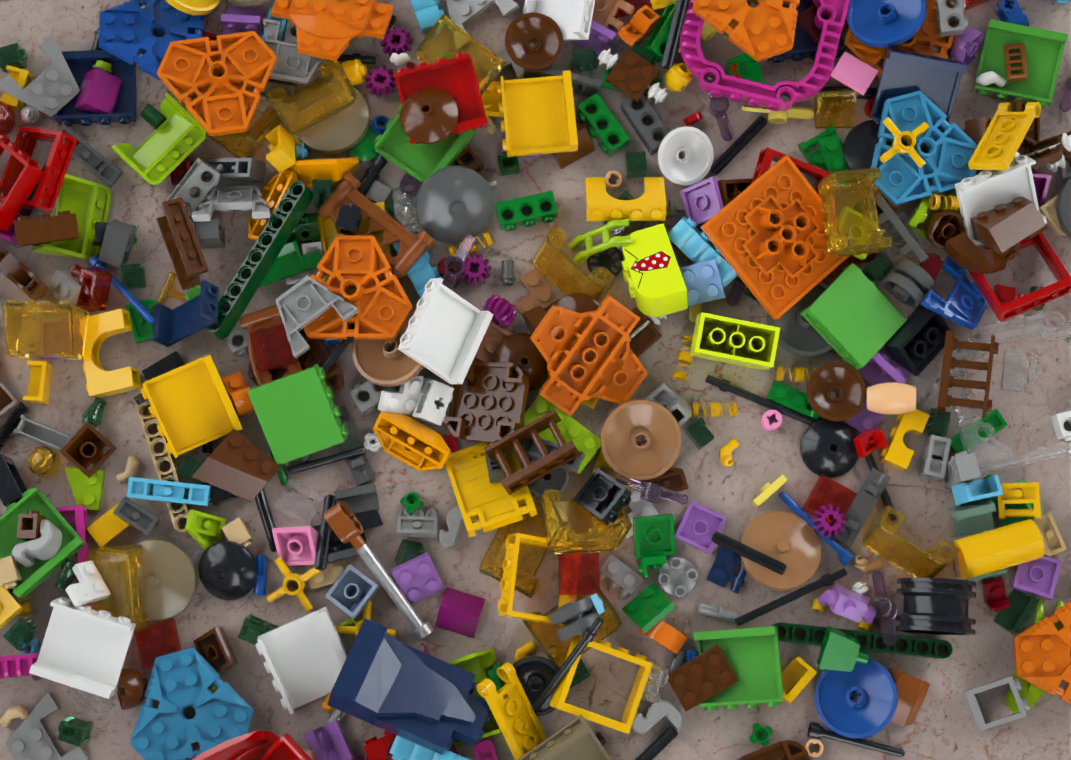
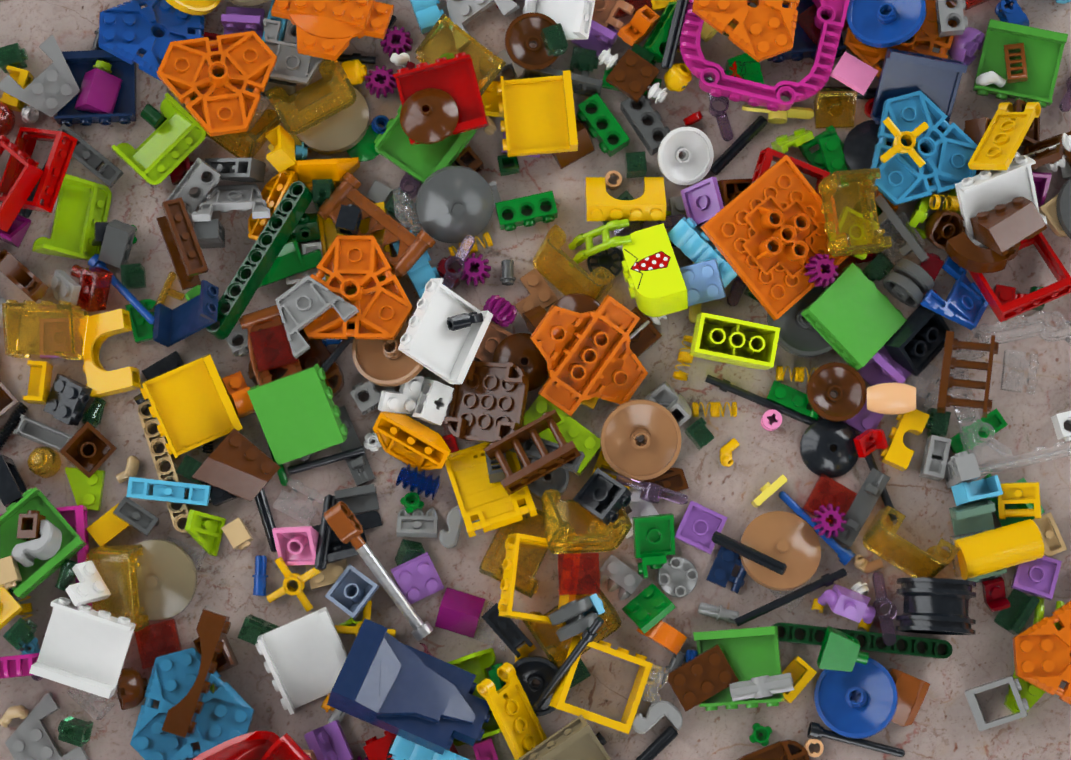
reddish brown slope [13,210,80,247] -> none
black dish [198,541,258,600] -> none
black pin [358,154,388,196] -> none
none -> black plate [43,374,92,426]
none -> reddish brown arch [162,609,231,738]
none -> clear blue piece [396,463,440,500]
none -> black bar [447,312,483,331]
none -> black hinge [482,603,533,658]
none -> clear green brick [541,23,568,57]
none -> light grey piece [729,673,794,702]
none -> lime wing [771,128,814,153]
none -> magenta gear [804,253,839,287]

